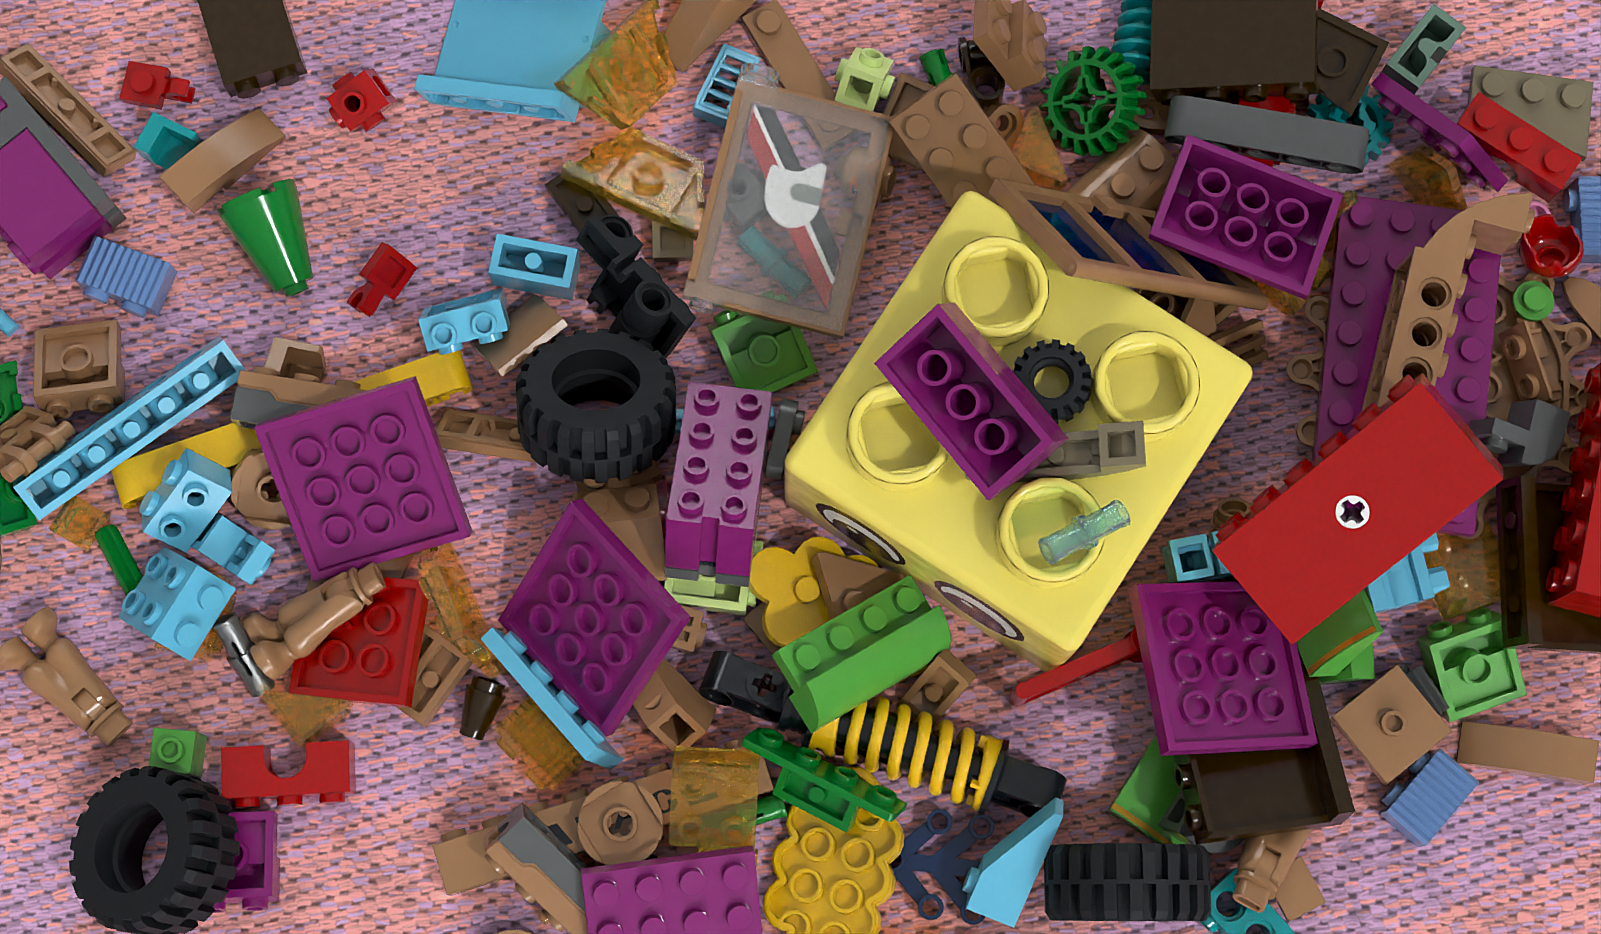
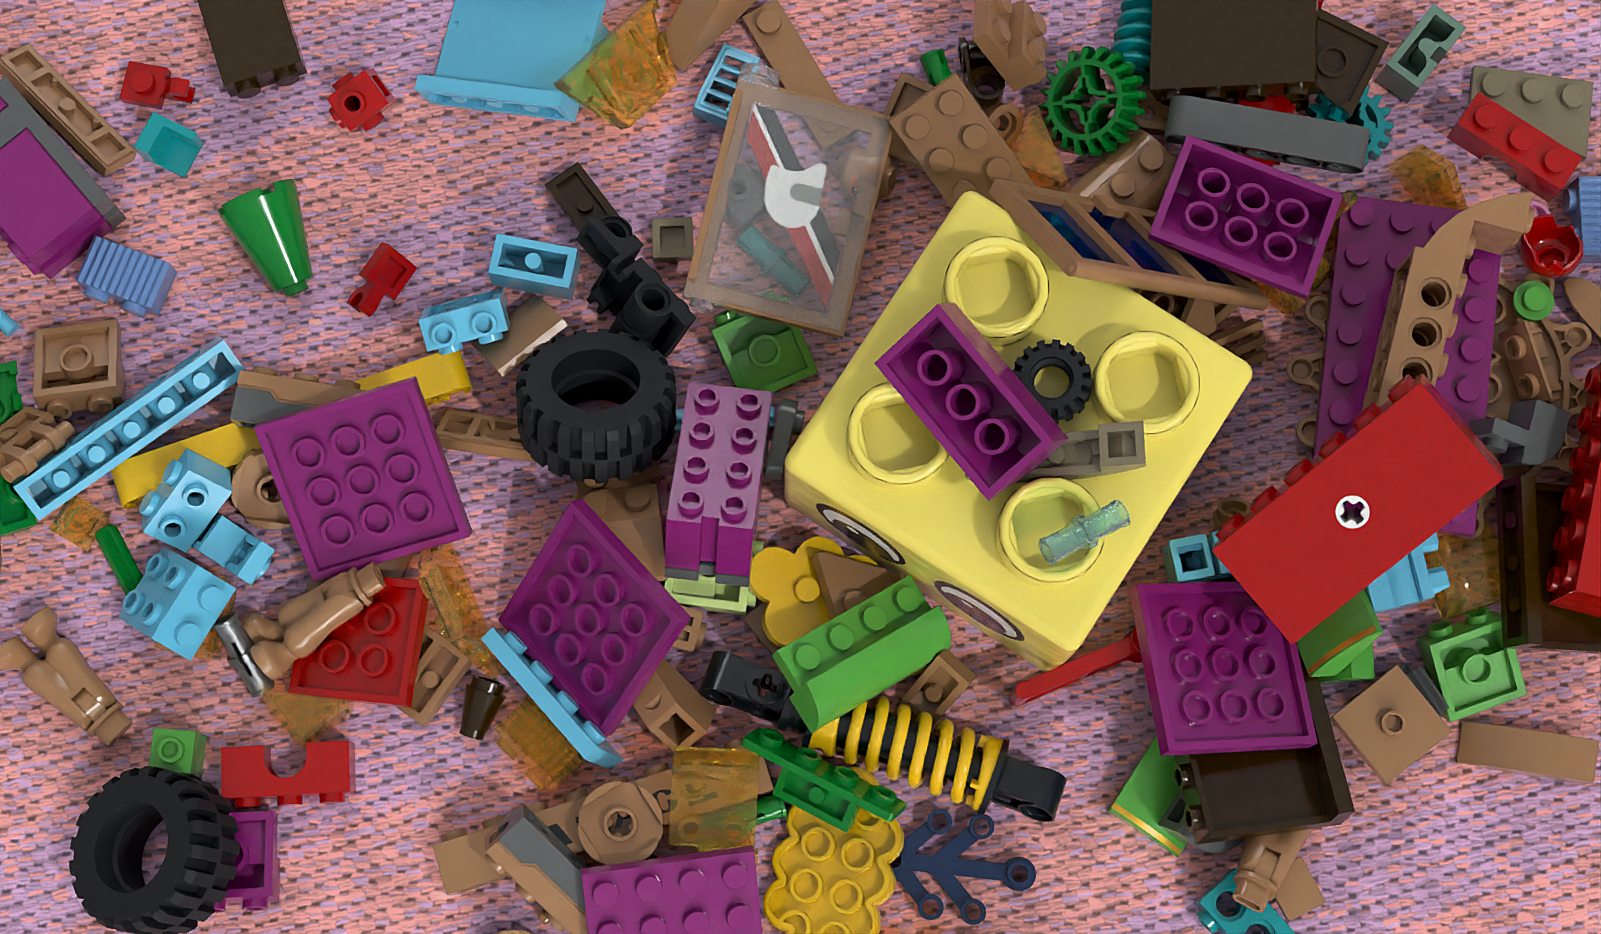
medium nougat slope [159,108,286,214] -> none
medium nougat panel [264,337,326,383] -> none
clear yellow wing [561,127,705,241] -> none
yellowish green brick [835,47,896,112] -> none
medium azure slope [962,797,1064,928] -> none
black tyre [1044,843,1211,921] -> none
magenta plate [1371,72,1508,192] -> none
medium blue brick [1379,748,1479,847] -> none

